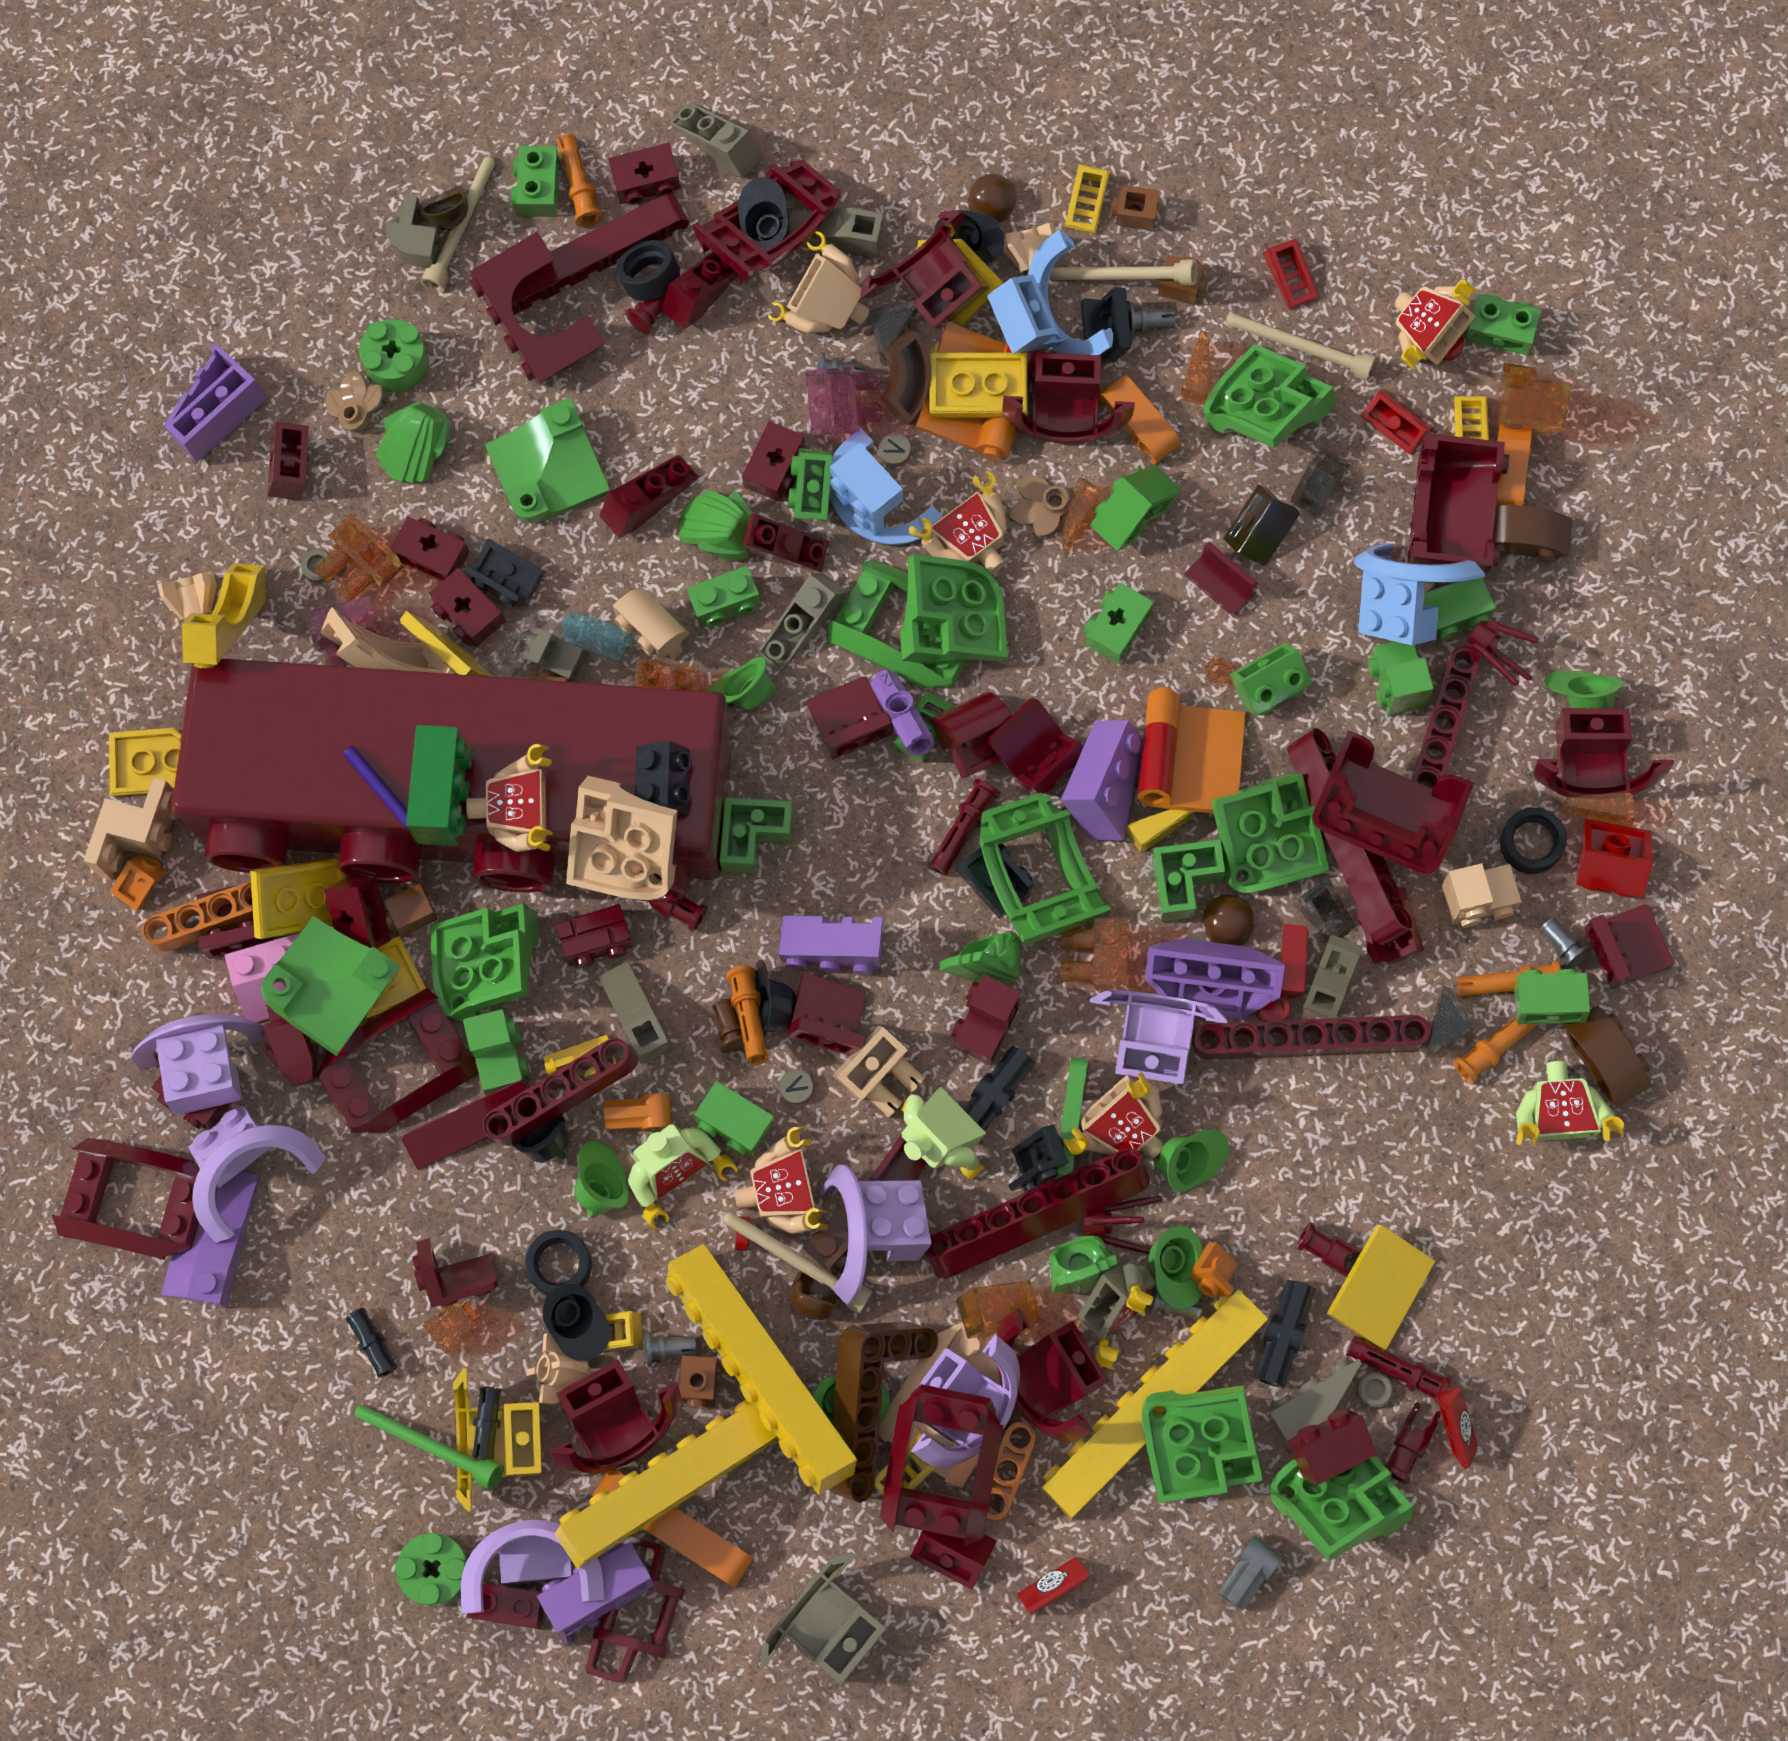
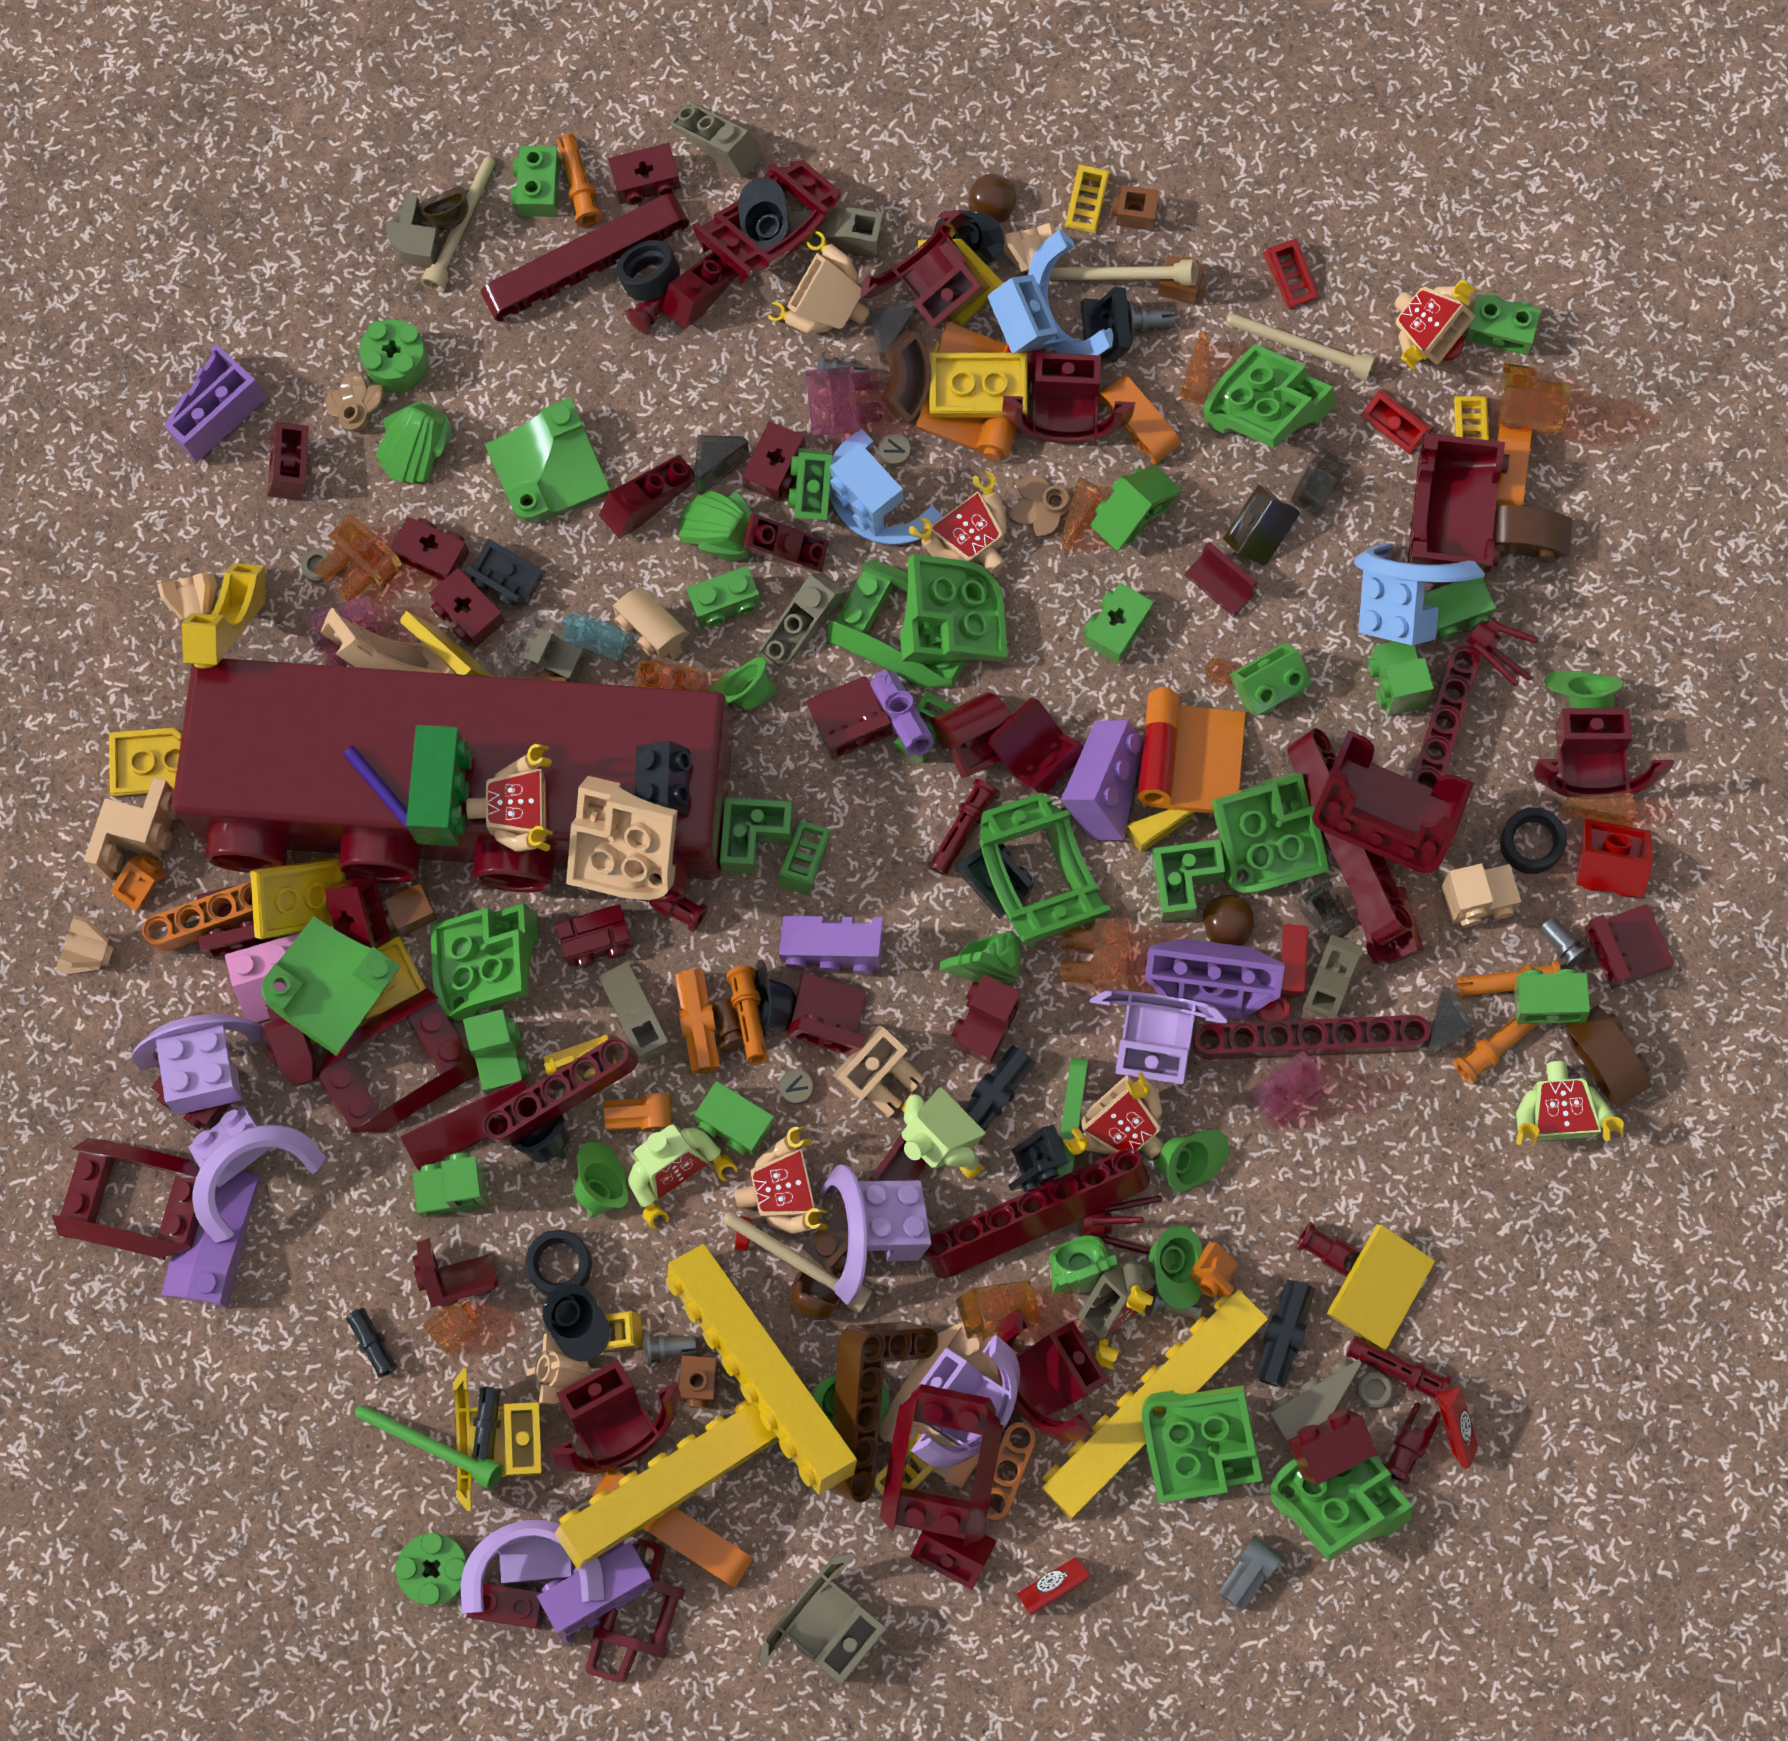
dark red arch [468,231,605,385] -> none
none -> light nougat brick [56,915,114,974]
none -> bright green brick [412,1153,489,1218]
none -> orange piece [675,969,721,1074]
none -> clear smoke slope [694,435,750,495]
none -> bright green slope [778,820,831,895]
none -> clear pink brick [1247,1050,1329,1128]

